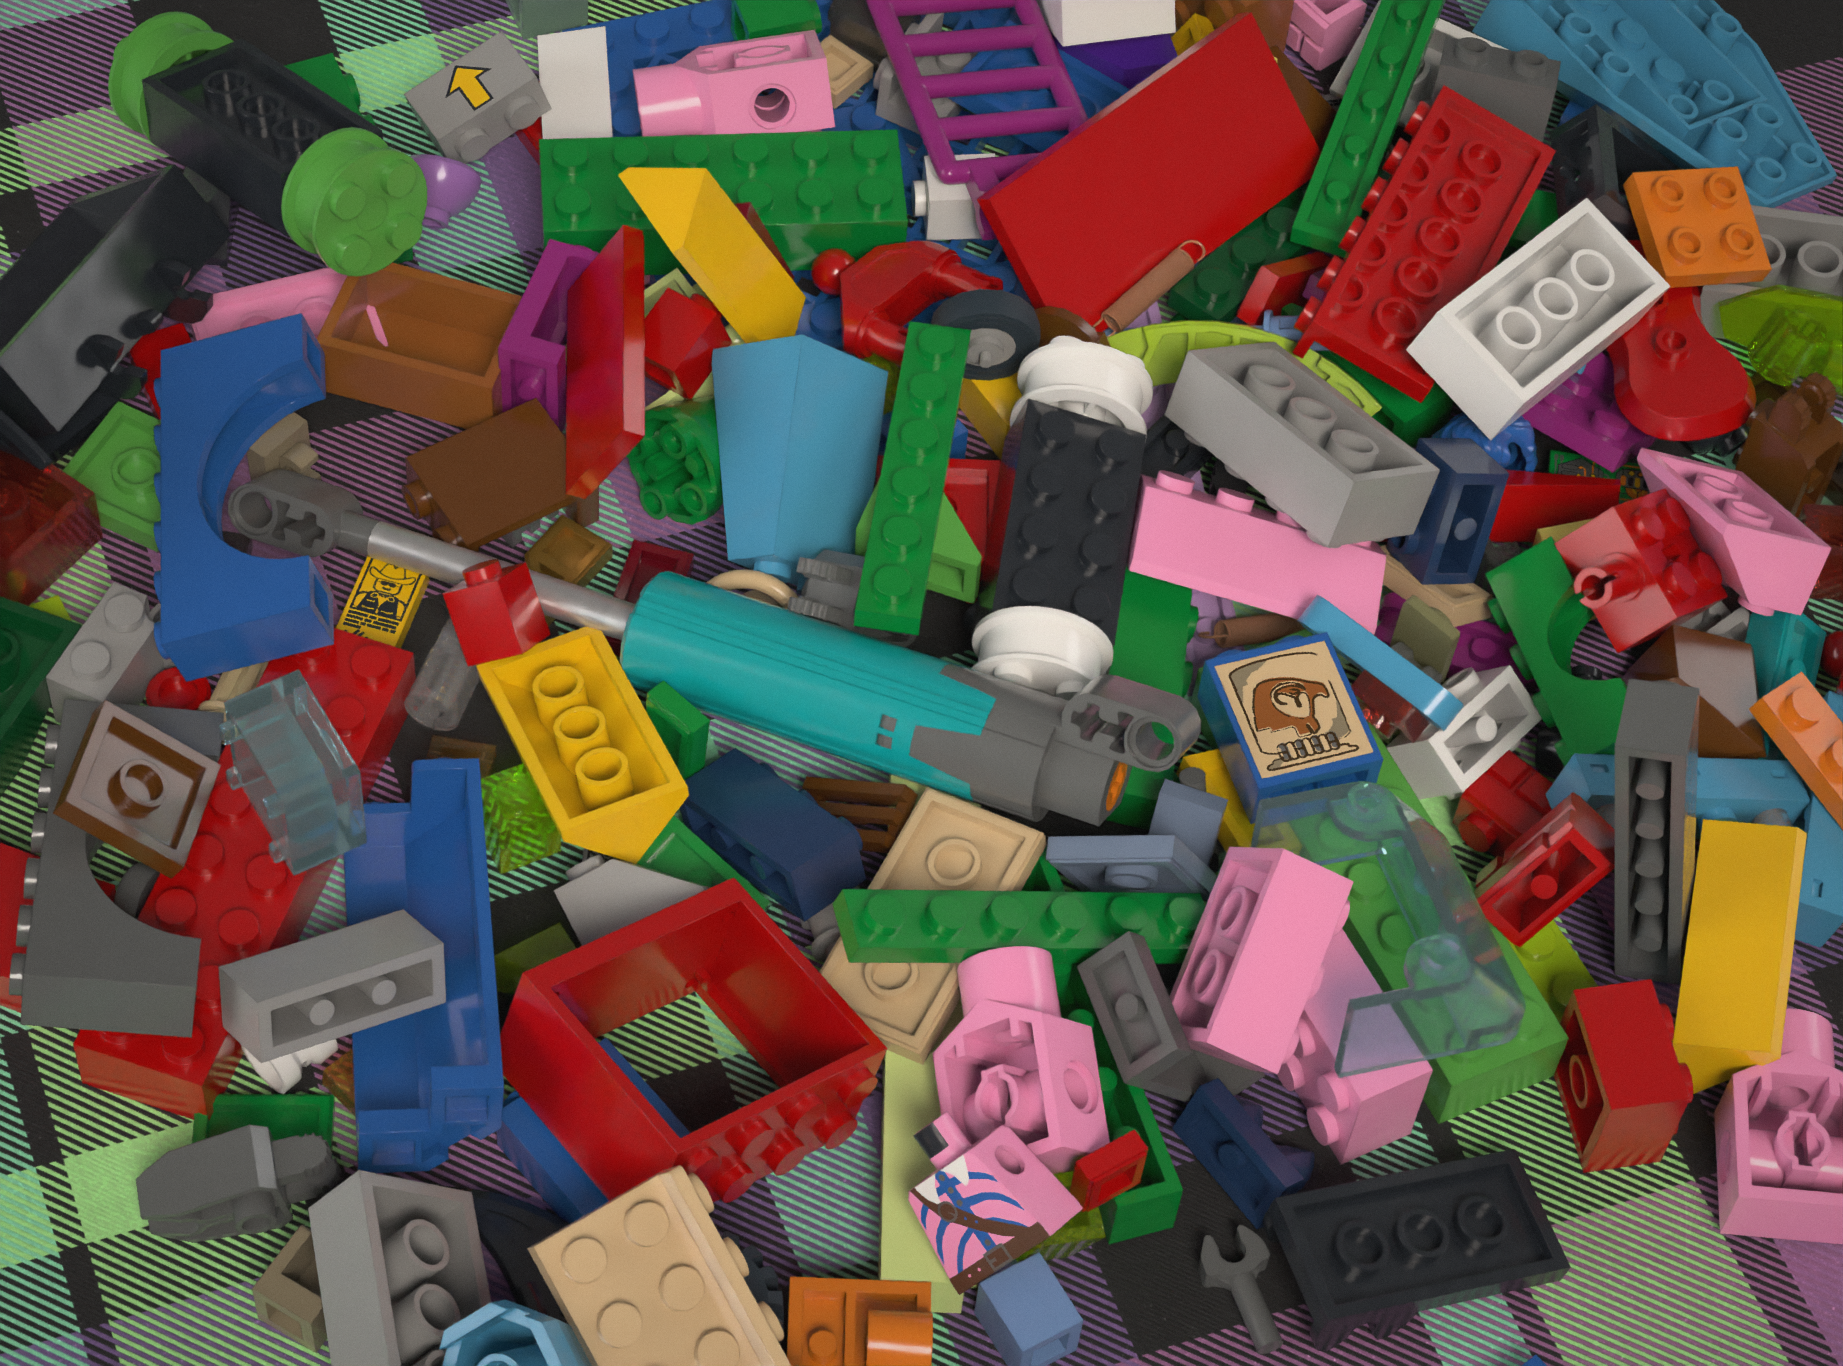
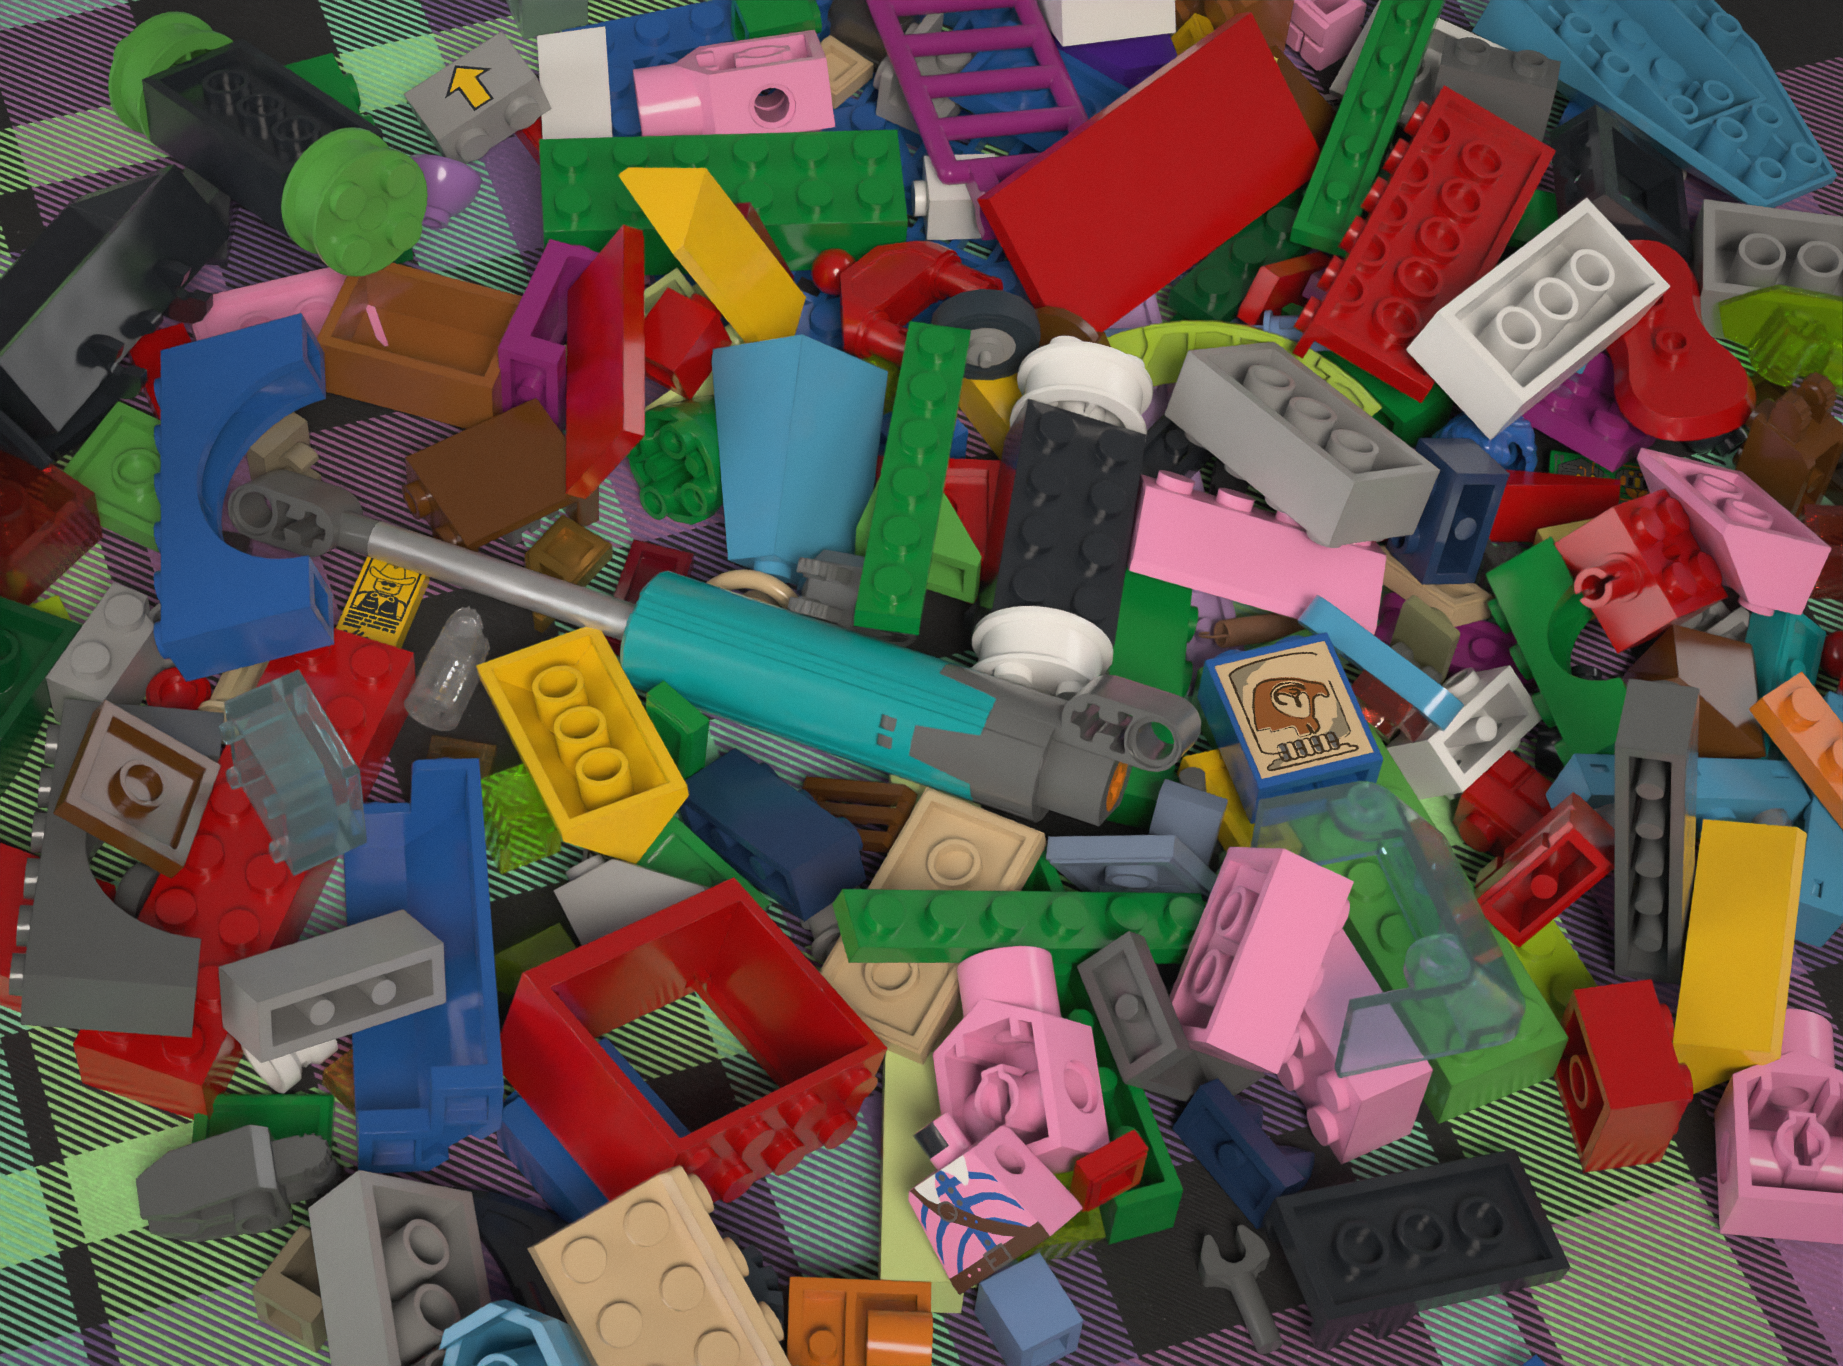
red brick [443,559,551,666] -> none
nougat piece [1093,240,1206,337] -> none
orange plate [1623,166,1772,288] -> none

